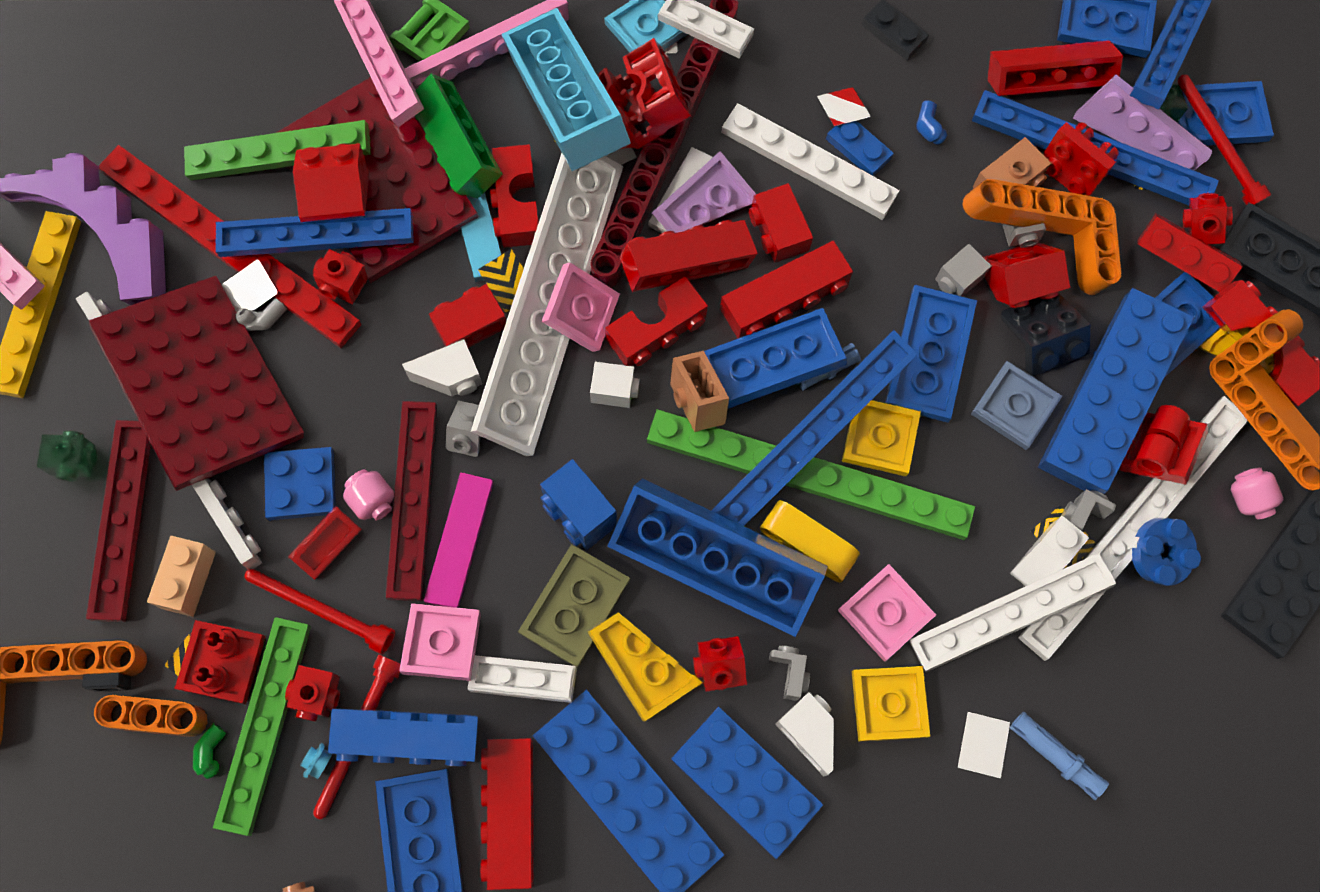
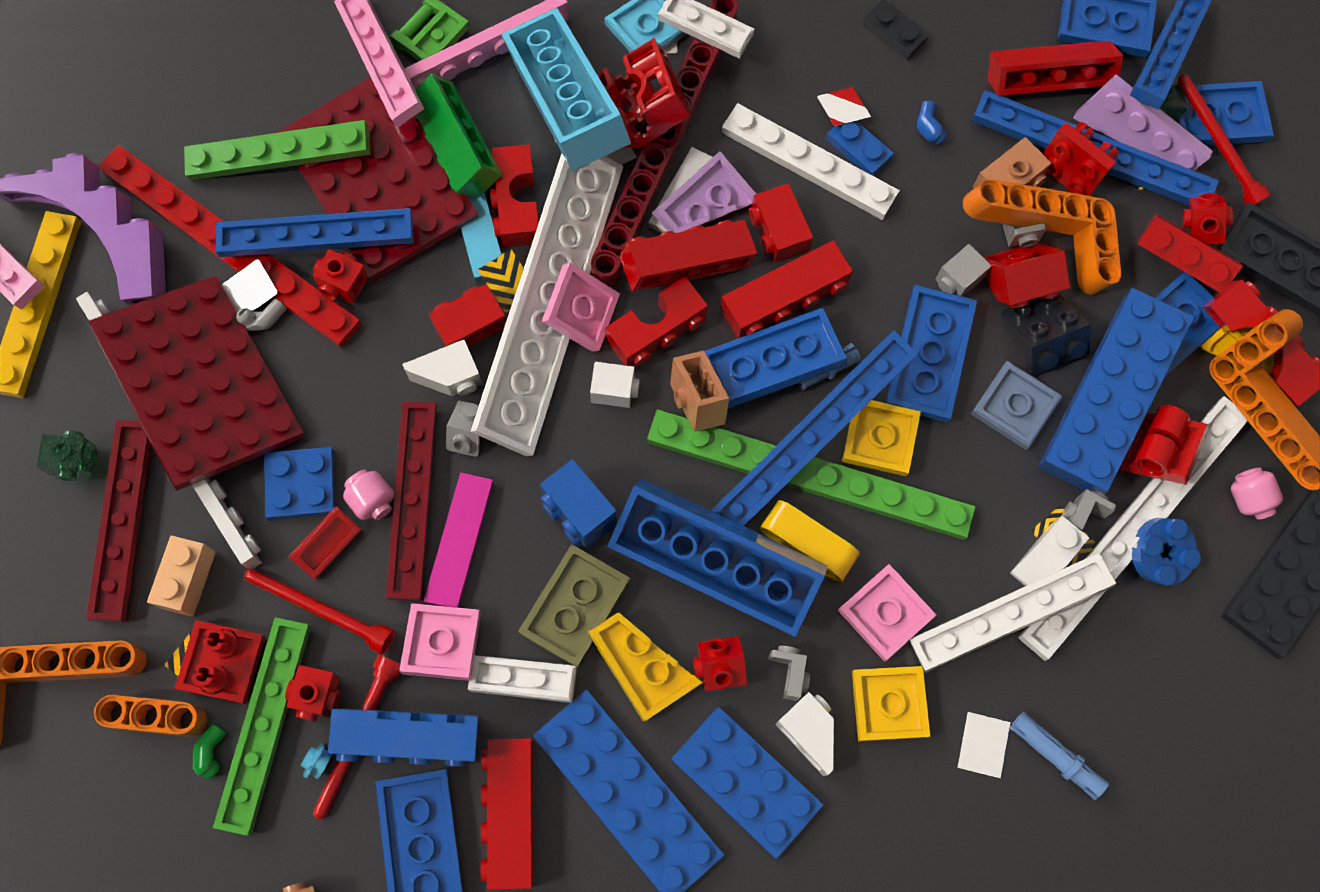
black tile [82,673,131,692] -> none
red slope [293,143,369,222] -> none

